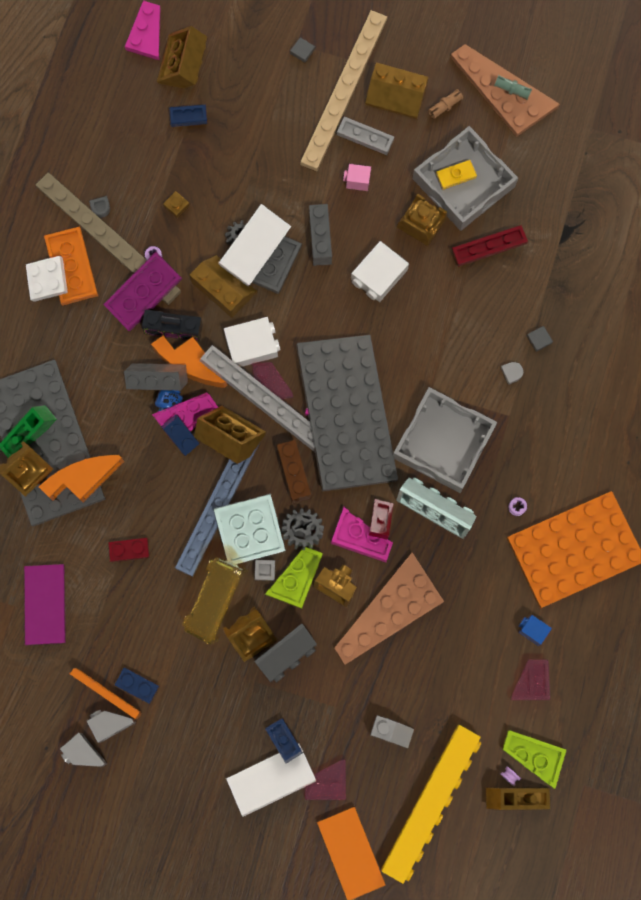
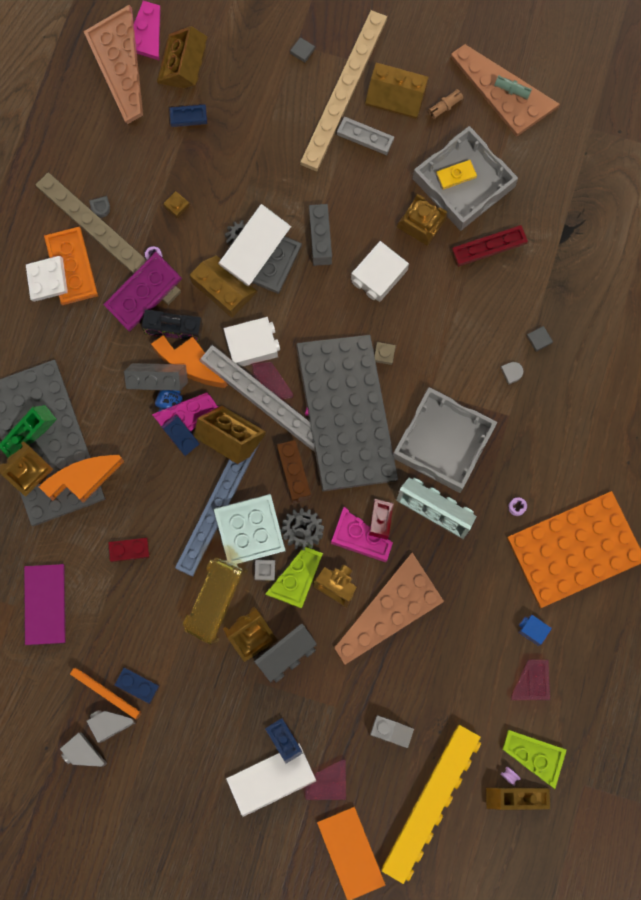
bright pink brick [343,164,371,191] -> none
none -> nougat wing [83,5,143,124]
none -> dark tan plate [375,342,396,365]

